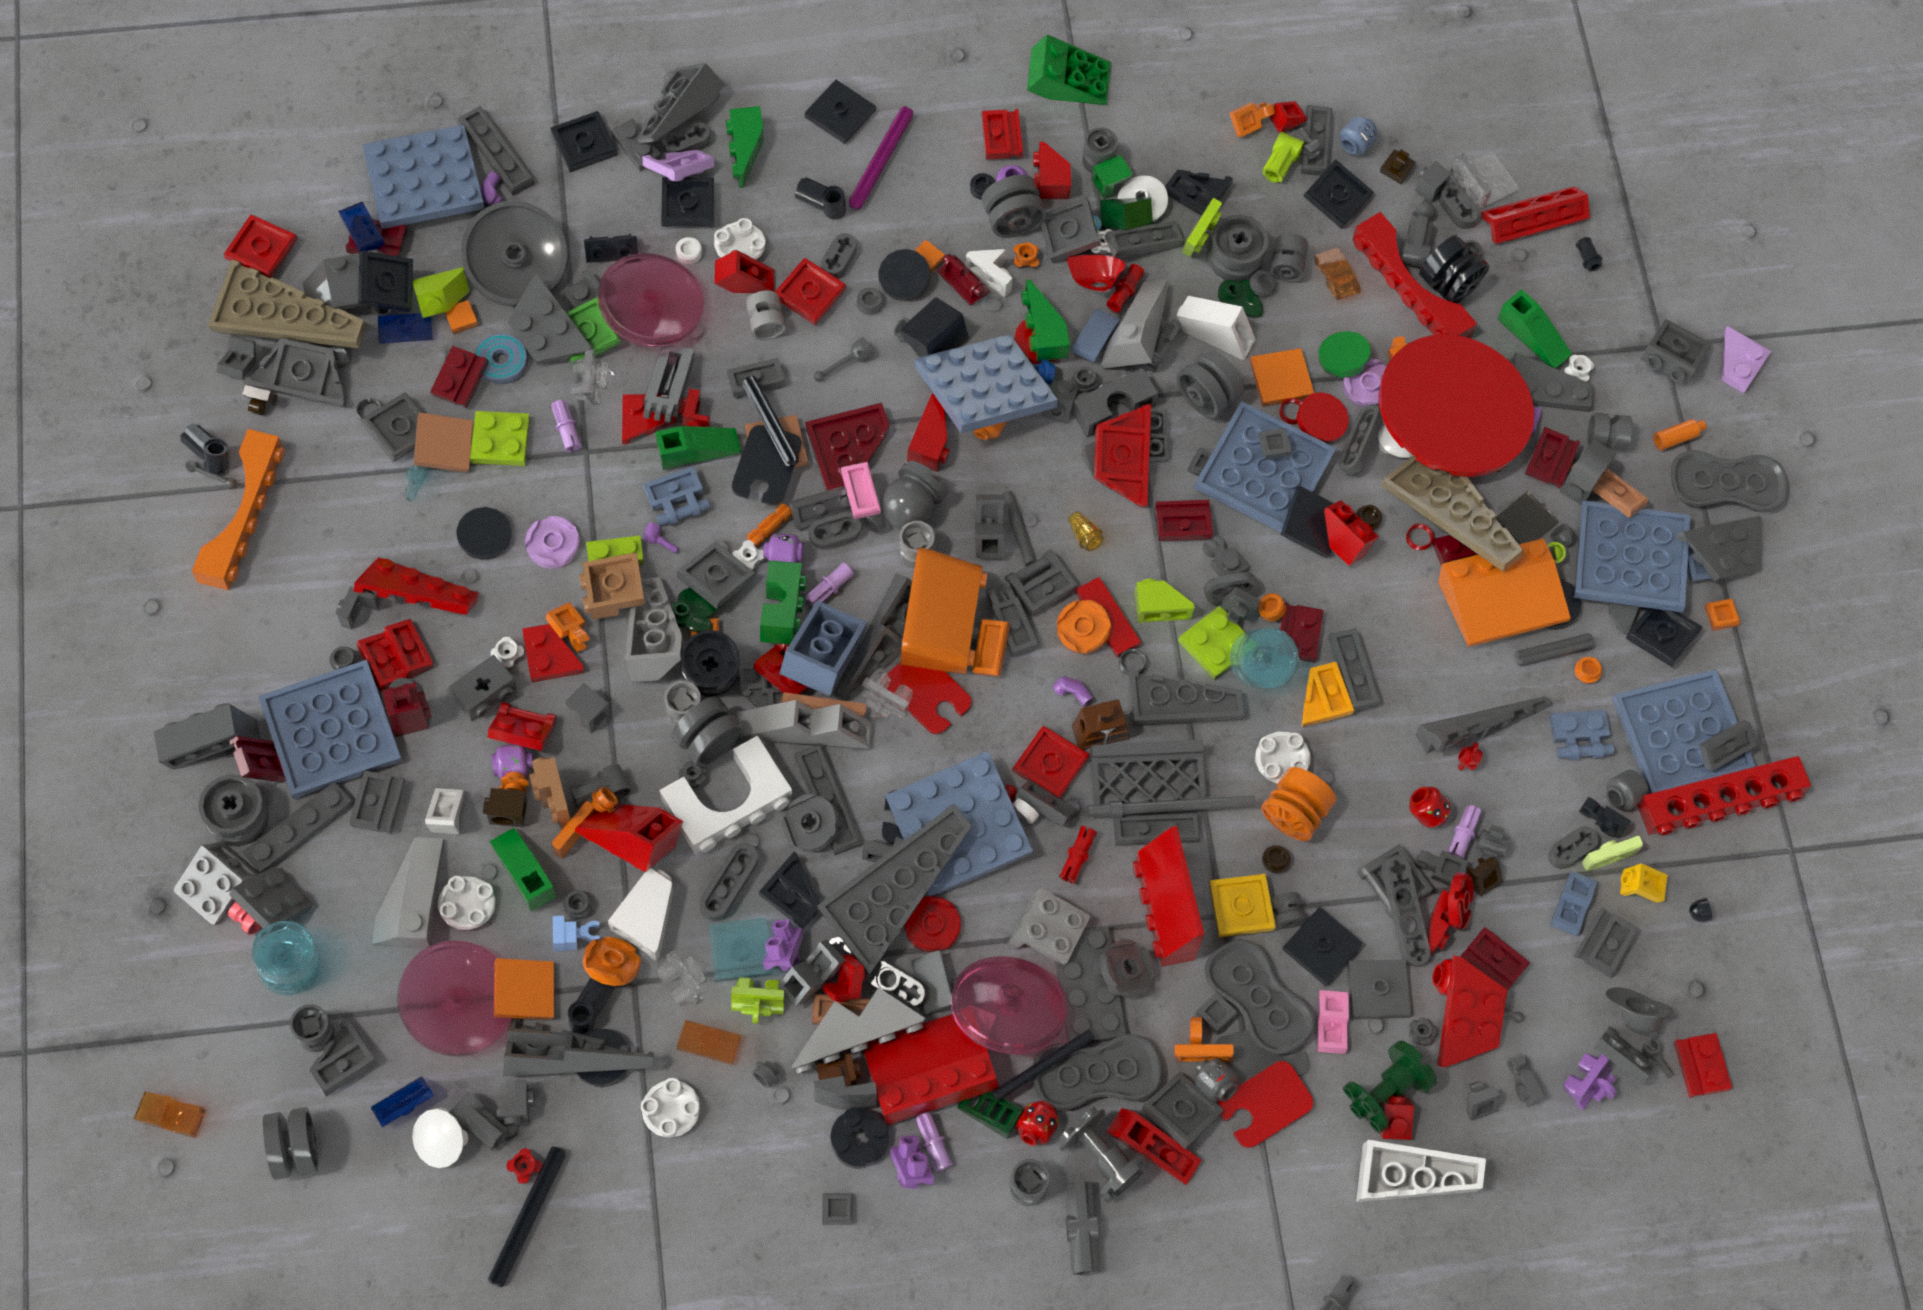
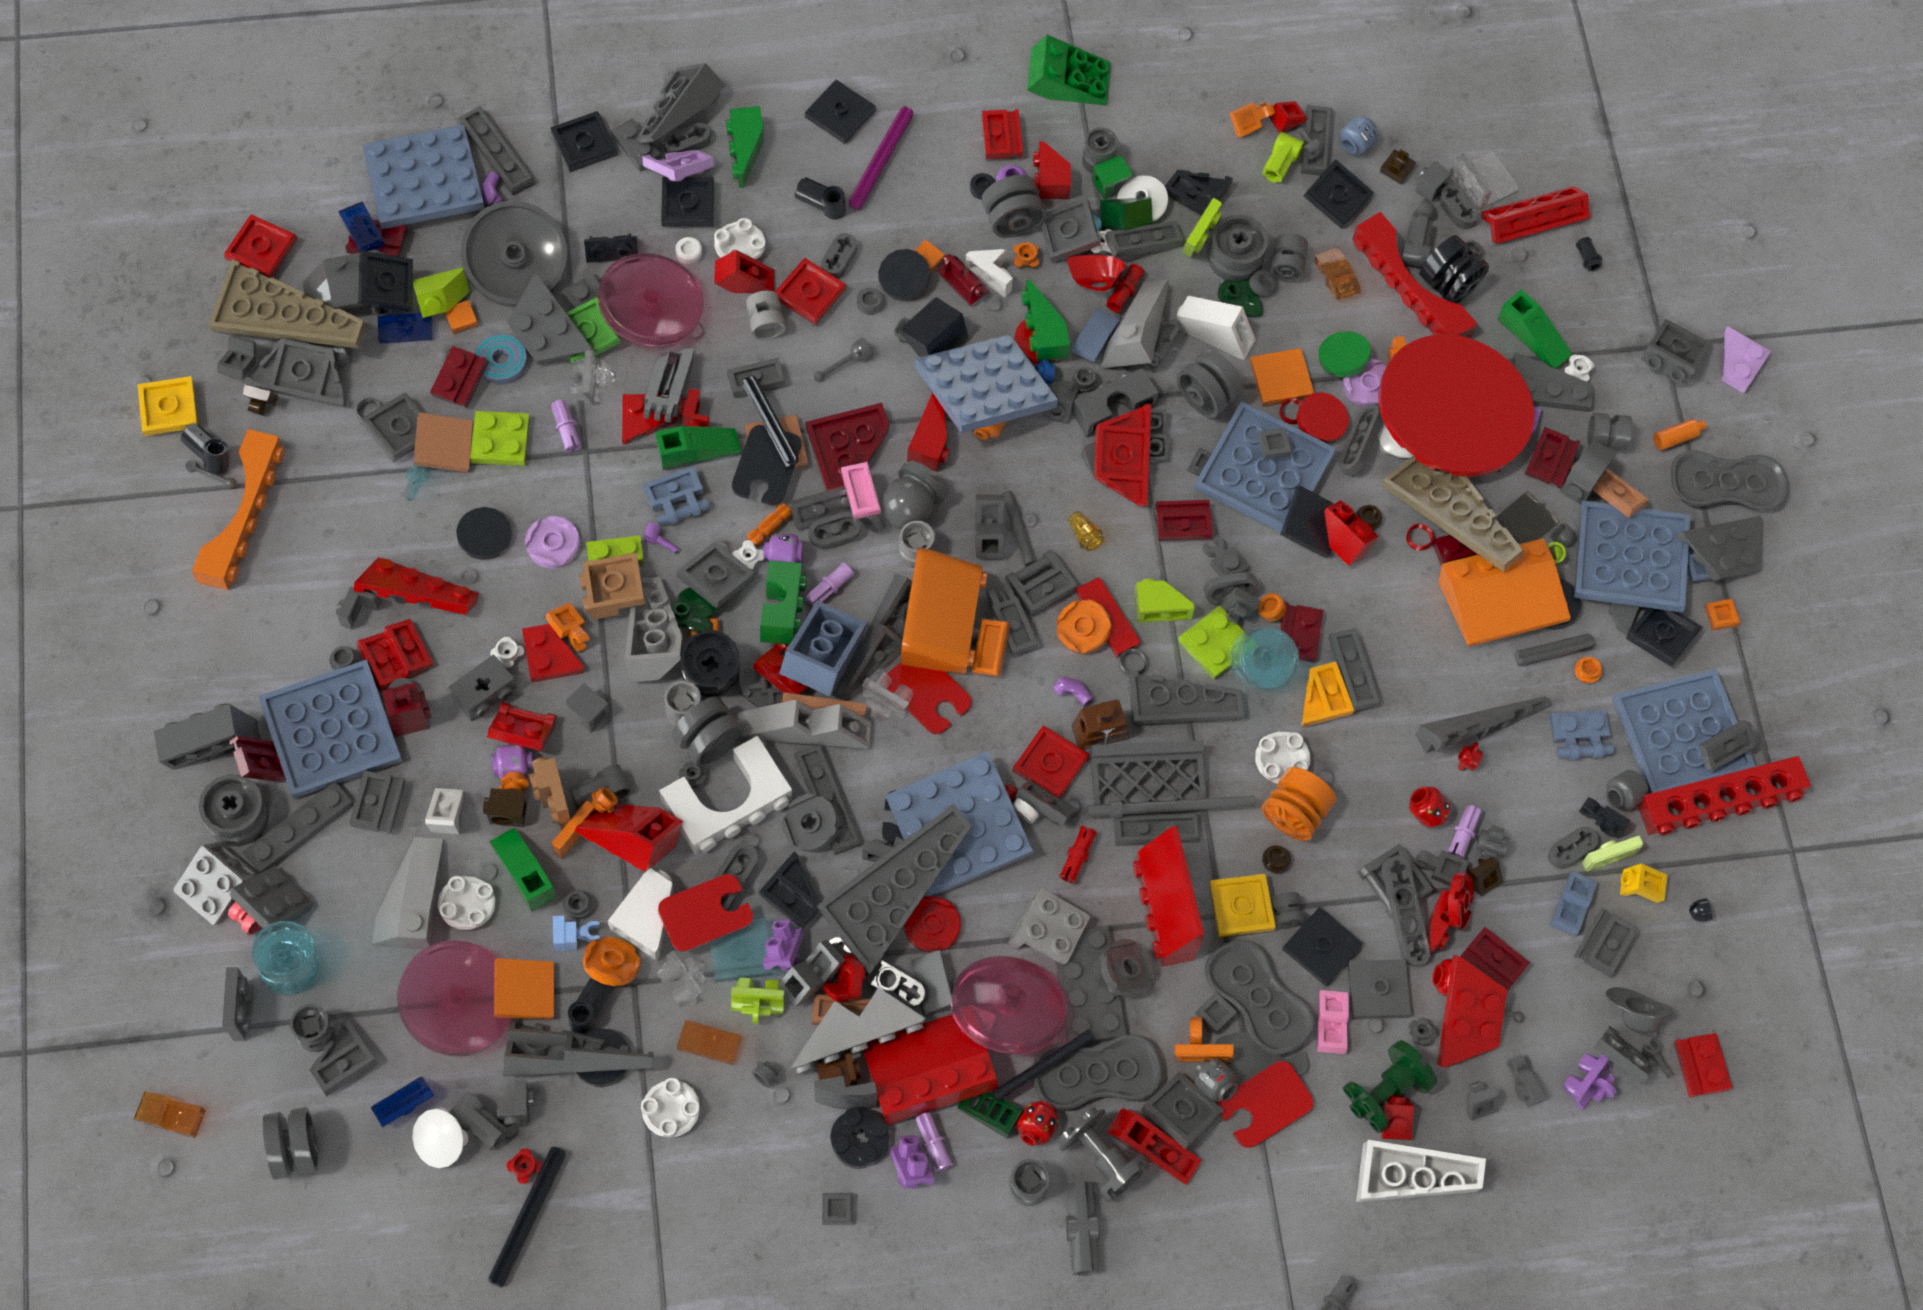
none -> yellow plate [137,376,198,436]
none -> dark grey plate [222,967,253,1041]
none -> red piece [658,874,753,952]

